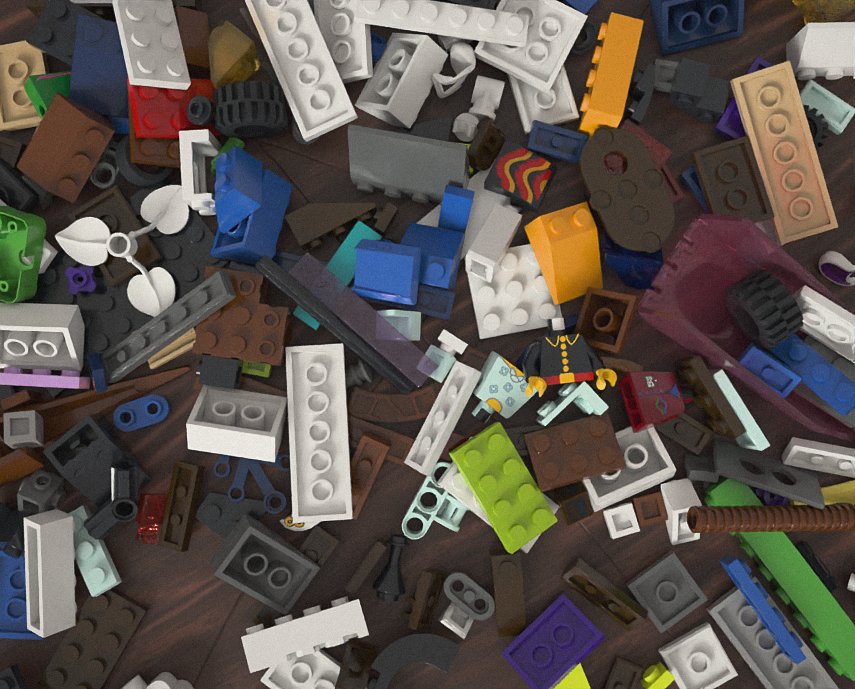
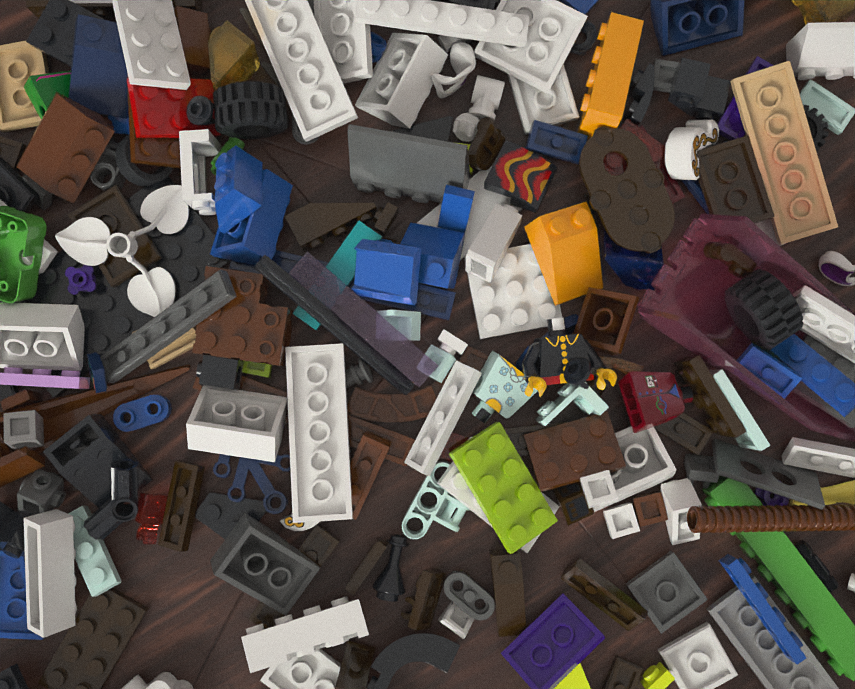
none -> black plate [564,357,597,389]
none -> white plate [580,470,618,508]
none -> white animal [665,119,719,180]
none -> dark brown plate [703,242,757,279]

